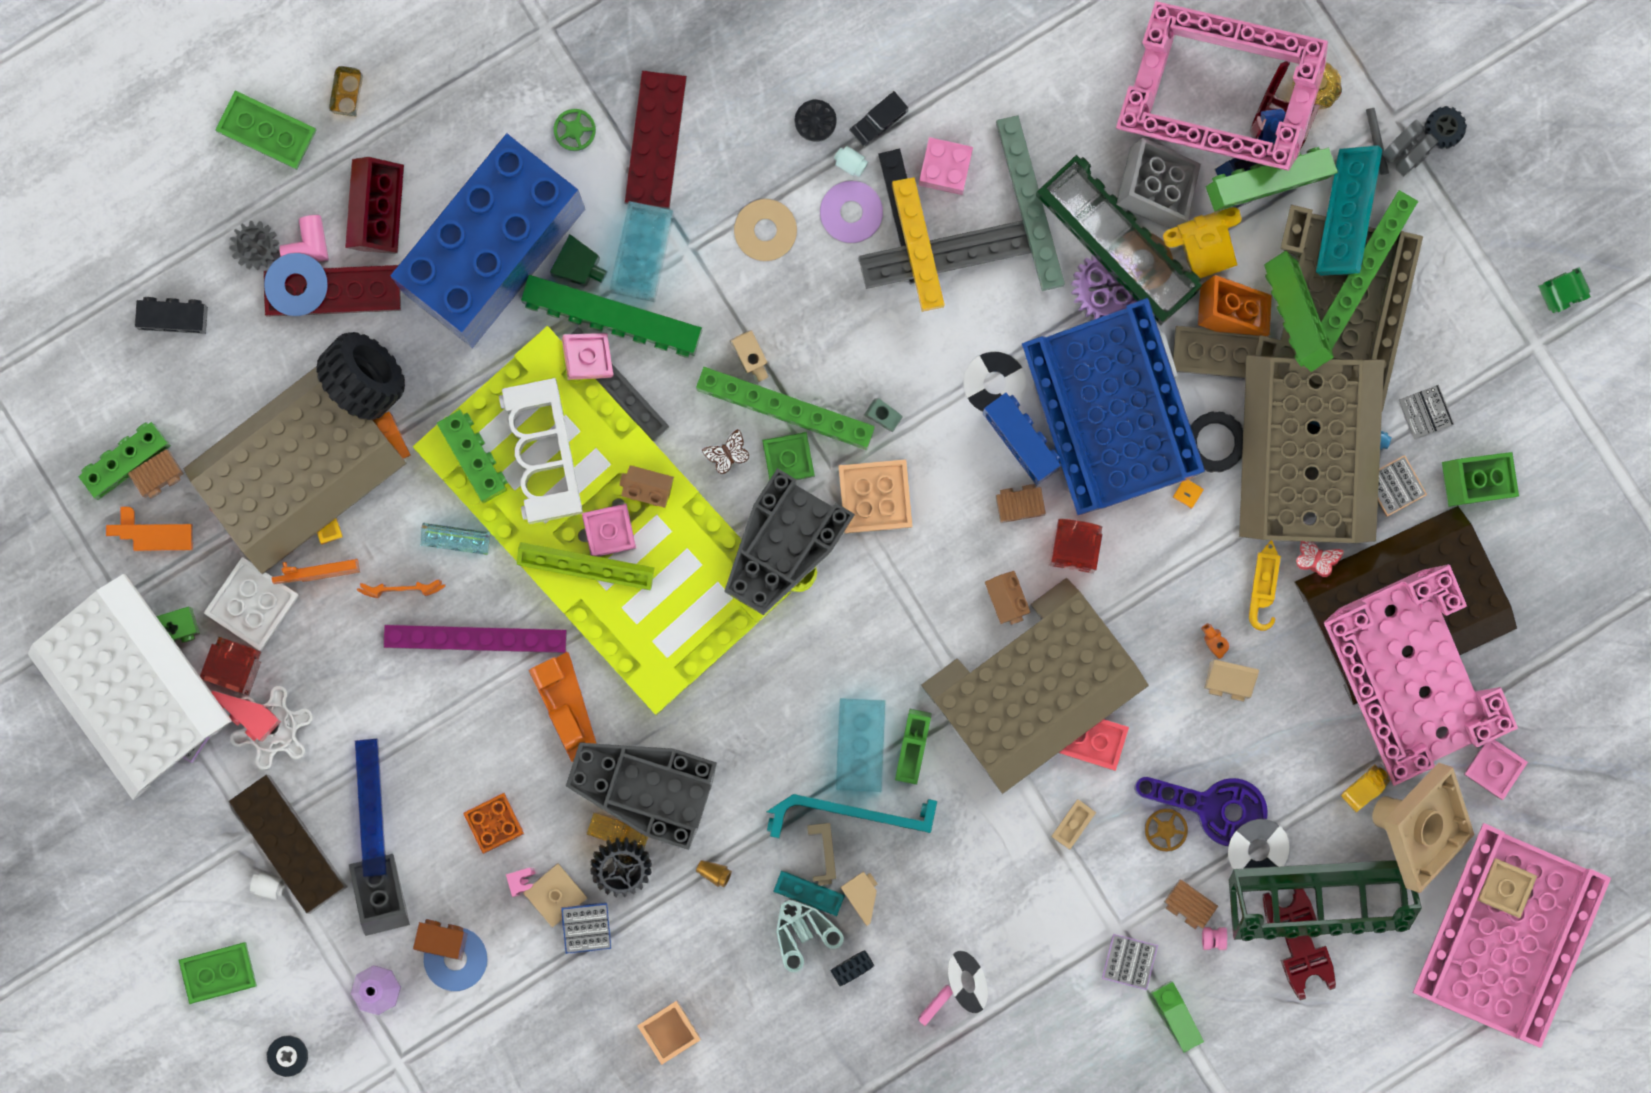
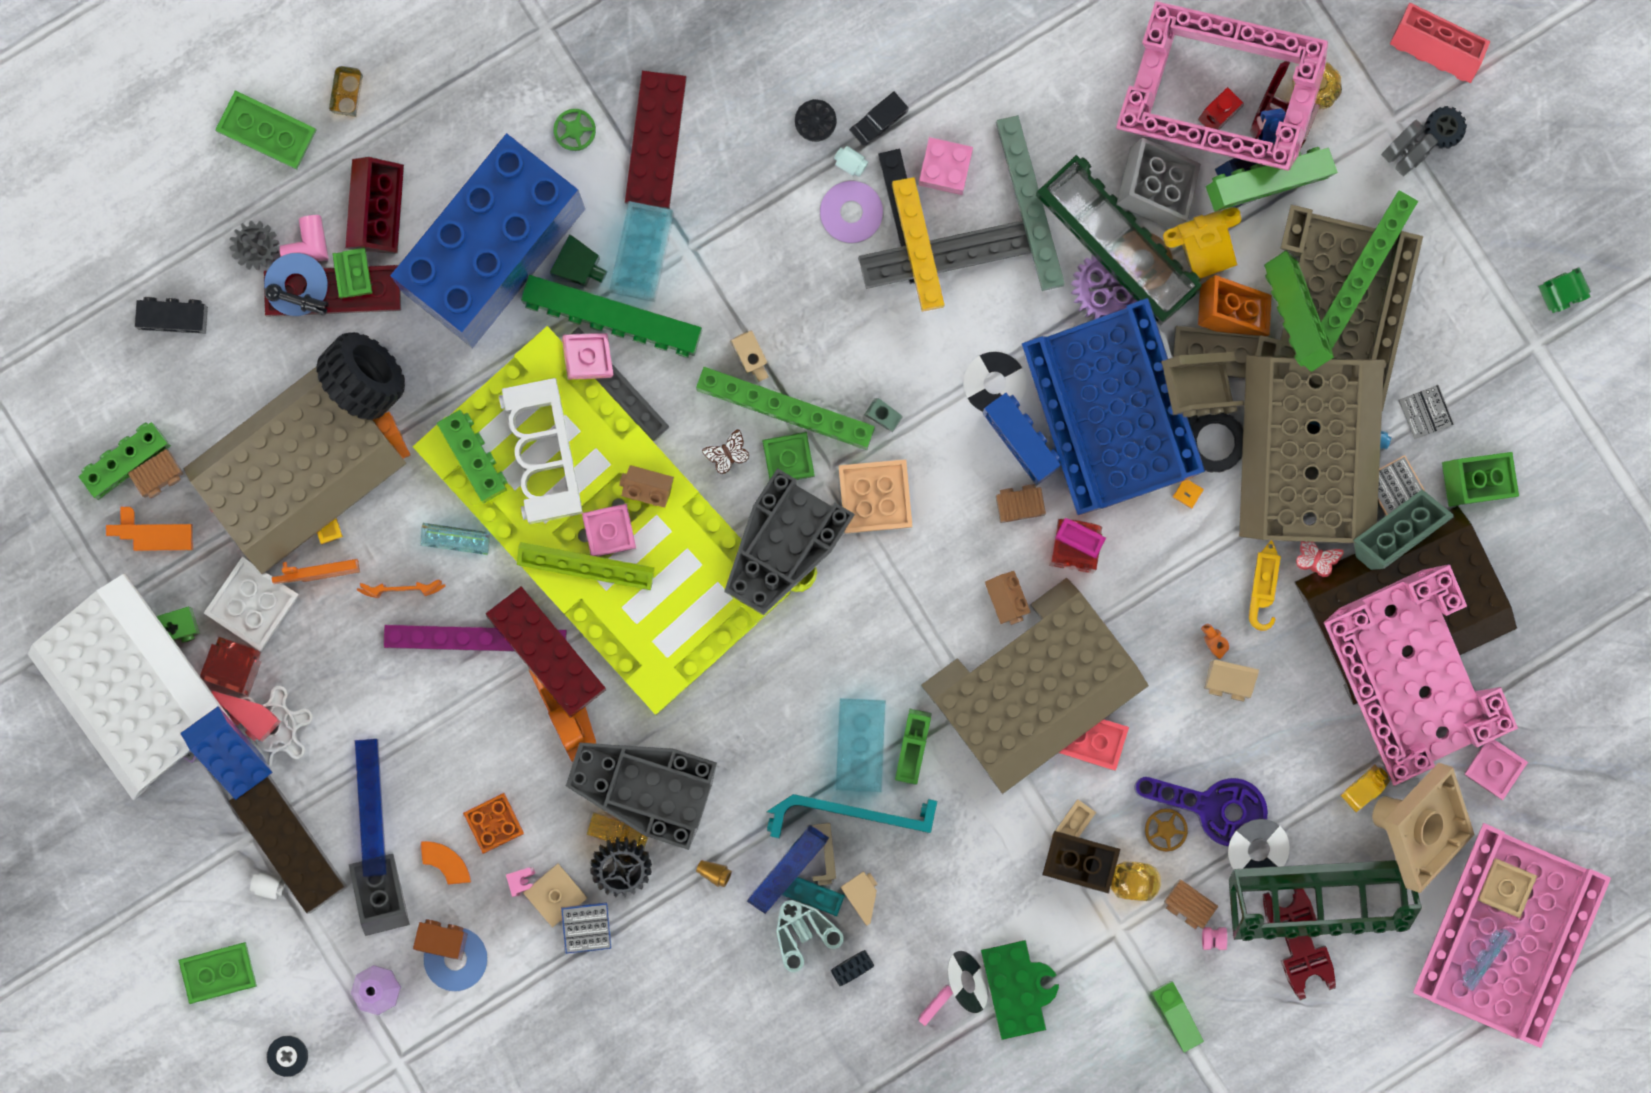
light nougat piece [637,1000,701,1065] -> none
tan sticker [734,199,797,261] -> none
light grey tile [1102,934,1158,990] -> none
teal plate [1316,145,1383,276] -> none
dark grey bar [1366,108,1389,175] -> none
none -> blue brick [180,706,273,800]
none -> black pin [265,284,329,316]
none -> bright green plate [332,248,373,299]
none -> orange tile [421,841,471,885]
none -> dark red plate [485,586,606,718]
none -> clear blue tile [746,825,829,914]
none -> green plate [981,940,1059,1040]
none -> dark brown slope [1042,831,1121,894]
none -> dark pink tile [1055,517,1106,559]
none -> clear yellow piece [1111,861,1161,901]
none -> dark tan panel [1162,352,1244,418]
none -> red torso [1198,87,1244,130]
none -> sand green slope [1353,489,1453,570]
none -> coral slope [1390,3,1490,83]
none -> clear light blue plate [1462,929,1512,991]

